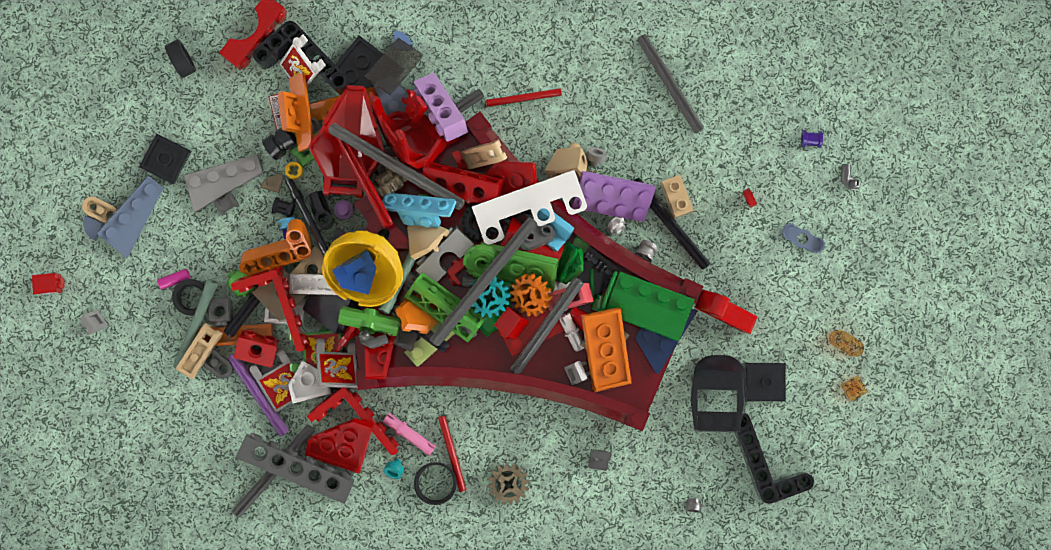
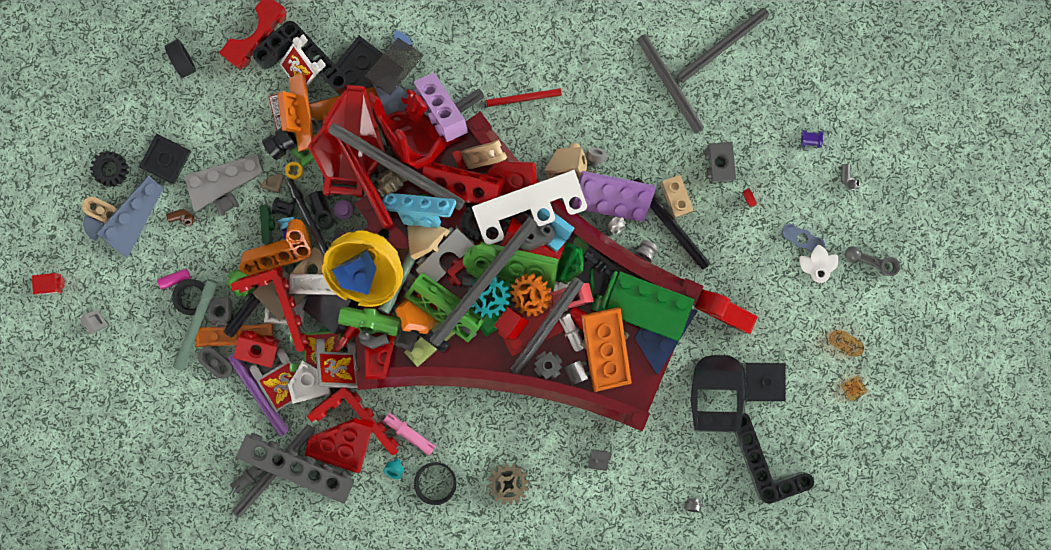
tan plate [176,323,223,379] -> none
red bar [438,416,466,492] -> none
none -> black tyre [90,151,129,187]
none -> reddish brown arm [166,209,195,226]
none -> dark grey pin [230,466,265,494]
none -> dark green plate [260,205,275,245]
none -> dark grey brick [534,351,563,380]
none -> dark grey axle [677,8,769,83]
none -> dark grey brick [704,141,736,184]
none -> white plate [799,245,838,283]
none -> dark grey piece [845,246,900,276]

